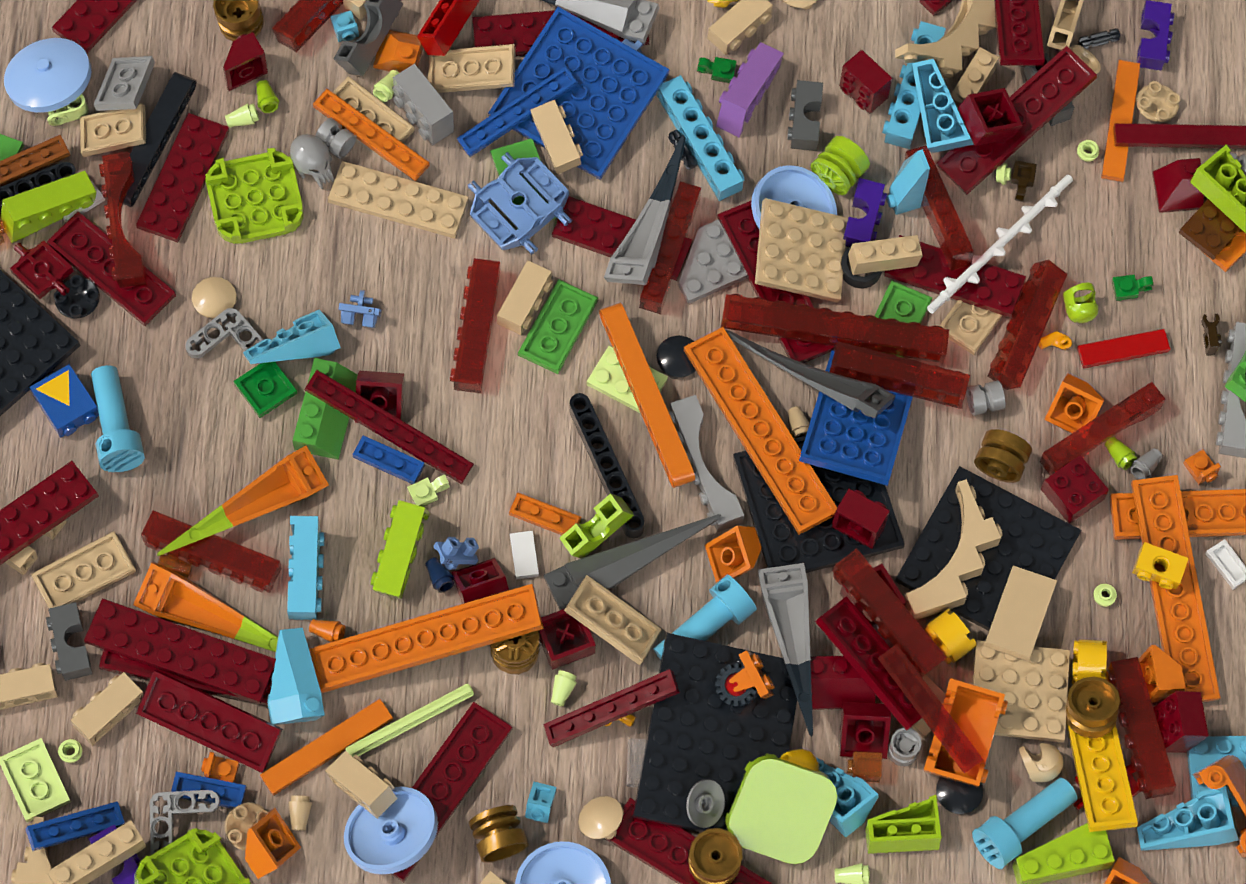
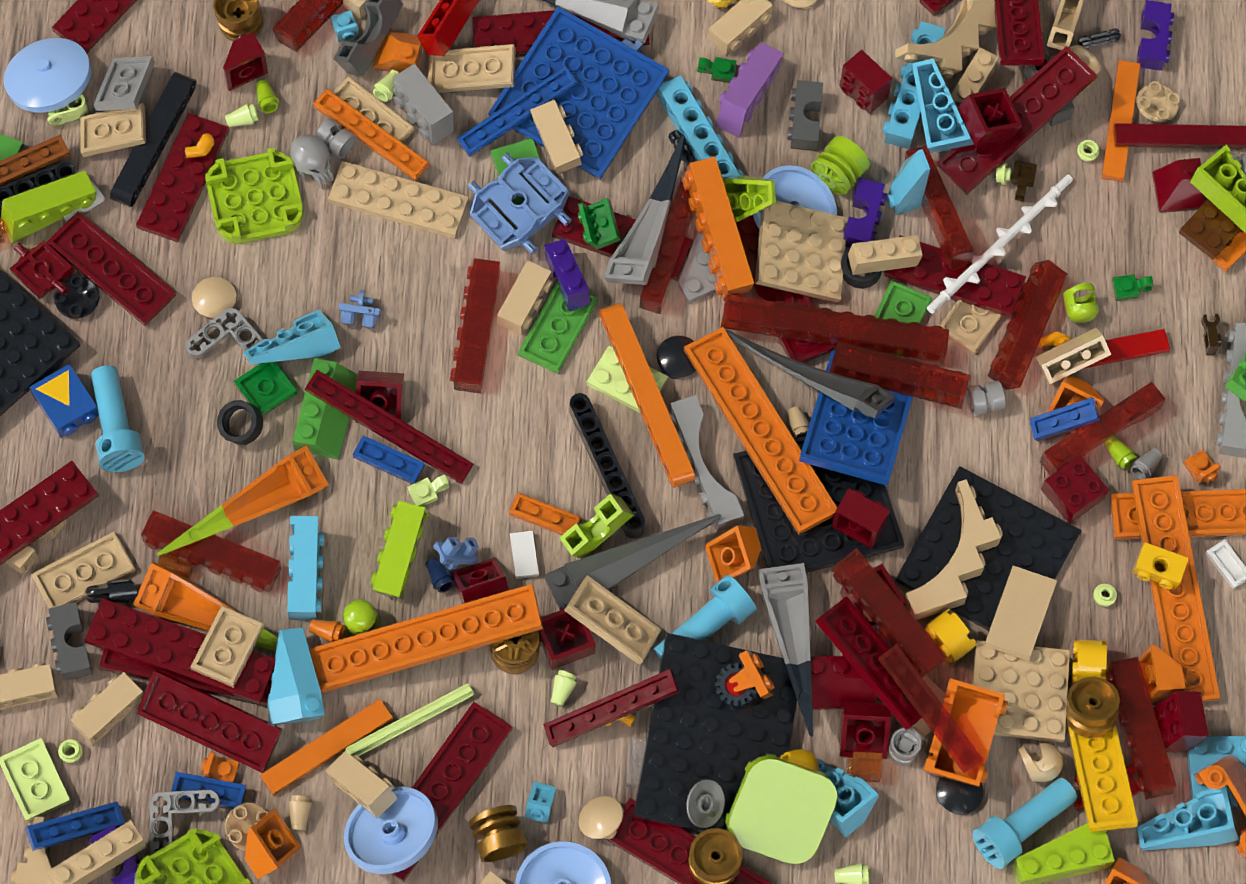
clear red arch [99,152,147,288] -> none
lime wedge [865,794,942,854] -> none
pearl gold wheel [974,429,1032,483] -> none
none -> black arm [85,579,137,603]
none -> light orange arm [185,133,214,158]
none -> tan tile [191,606,265,688]
none -> black tyre [217,400,263,445]
none -> lime helmet [343,599,380,636]
none -> dark purple arch [544,238,590,312]
none -> green bracket [578,198,621,250]
none -> orange brick [682,157,754,301]
none -> lime wedge [722,175,776,223]
none -> blue plate [1029,397,1100,442]
none -> tan brick [1035,328,1111,384]

